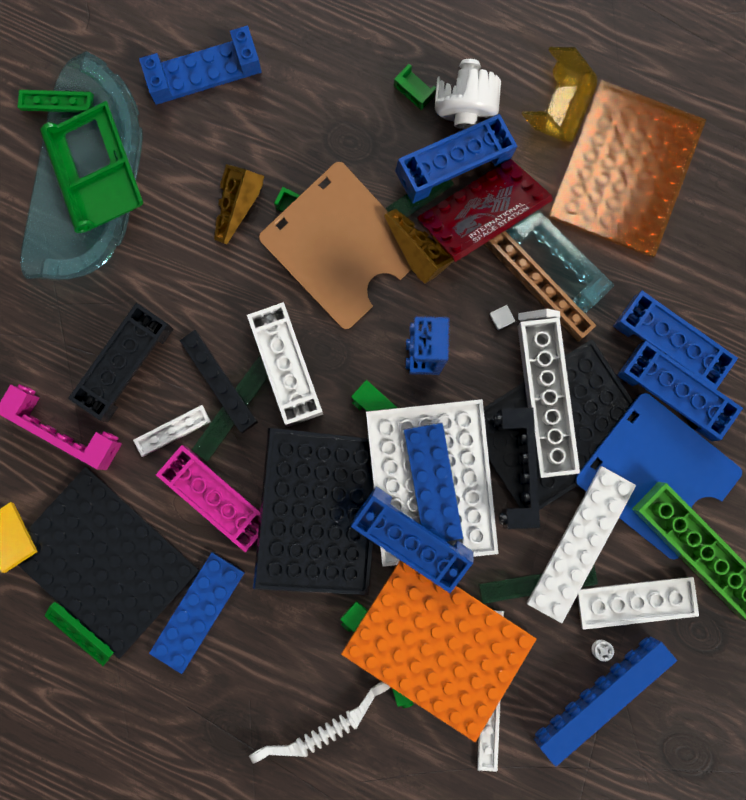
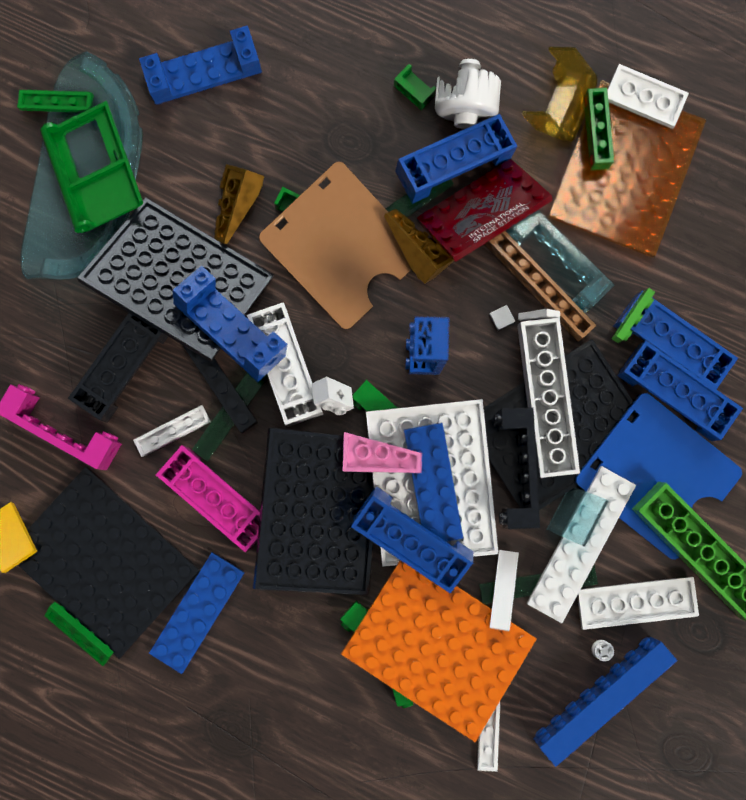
white piece [249,682,391,764] -> none
none -> plate [77,198,274,362]
none -> blue plate [173,265,288,382]
none -> white brick [312,377,354,415]
none -> bright pink wing [343,432,422,473]
none -> white tile [489,550,519,631]
none -> clear light blue piece [547,488,609,547]
none -> green brick [583,88,614,170]
none -> white plate [607,64,689,129]
none -> bright green plate [611,288,655,343]

